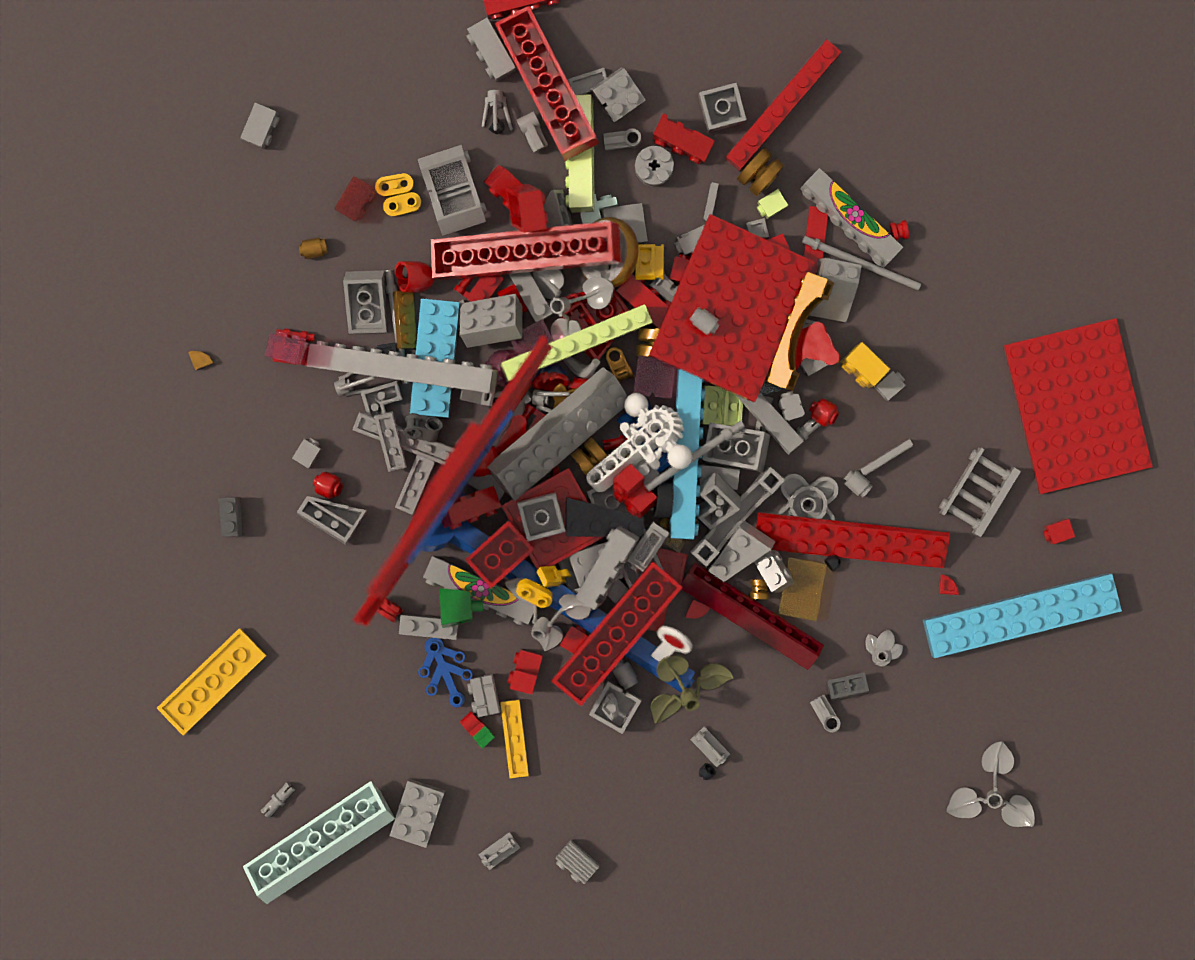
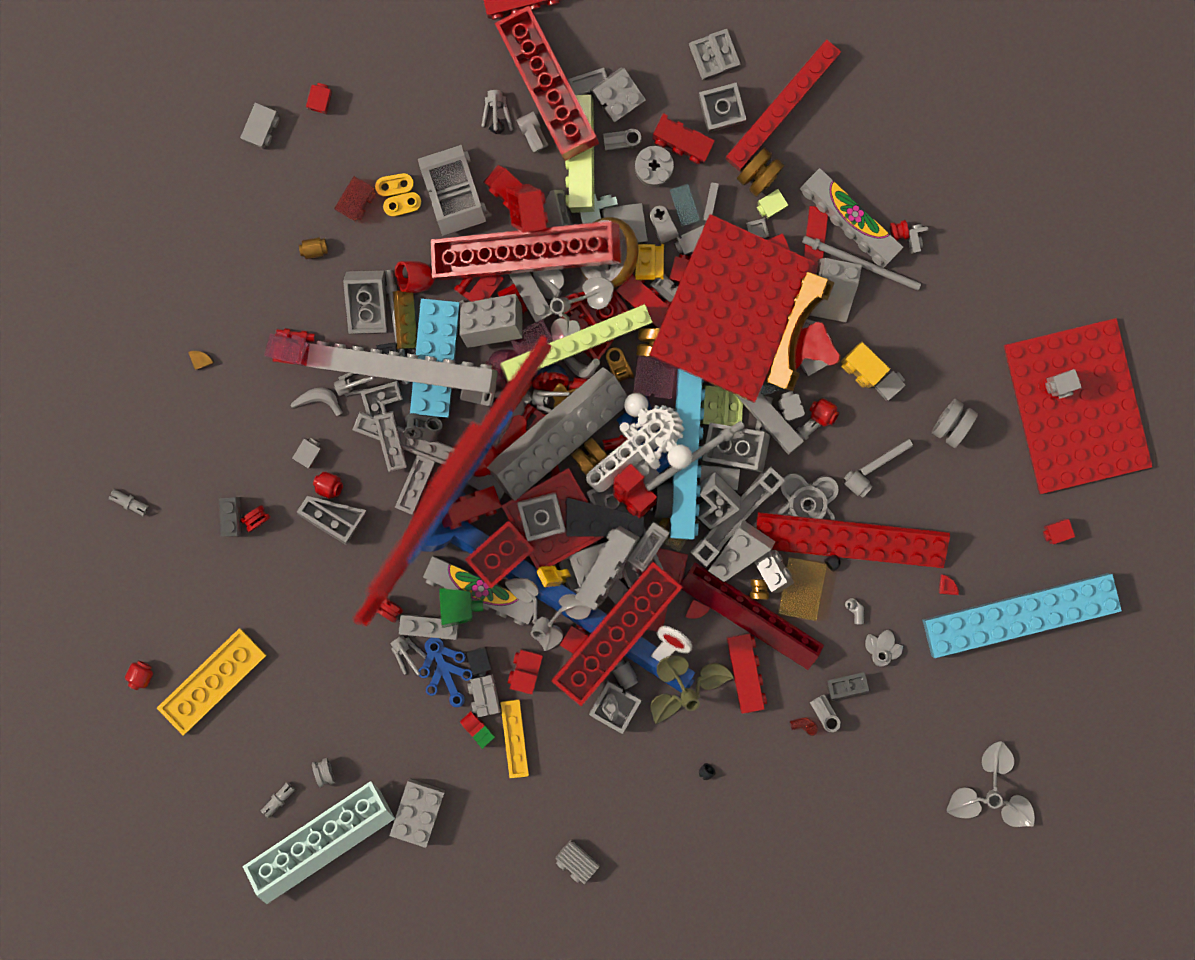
light grey brick [466,18,516,82] -> none
light grey hinge [478,832,521,870] -> none
yellow plate [516,579,553,608] -> none
light grey brick [689,307,719,335] -> none
light grey hinge [690,727,730,767] -> none
light grey fence [939,448,1021,537] -> none
none -> light grey pin [109,489,149,516]
none -> red head [125,660,153,690]
none -> red wheel [240,505,271,532]
none -> light grey piece [291,387,343,416]
none -> red brick [306,83,332,114]
none -> light grey wheel [312,758,335,788]
none -> light grey plant [390,635,427,675]
none -> black brick [467,647,492,677]
none -> light grey piece [650,206,679,244]
none -> clear light blue tile [670,184,700,227]
none -> light grey slope [689,29,741,80]
none -> red brick [726,633,767,714]
none -> clear red arm [790,717,818,736]
none -> light grey arm [845,598,864,624]
none -> light grey bracket [908,224,928,254]
none -> light grey wheel [932,398,978,448]
none -> light grey brick [1045,369,1082,398]

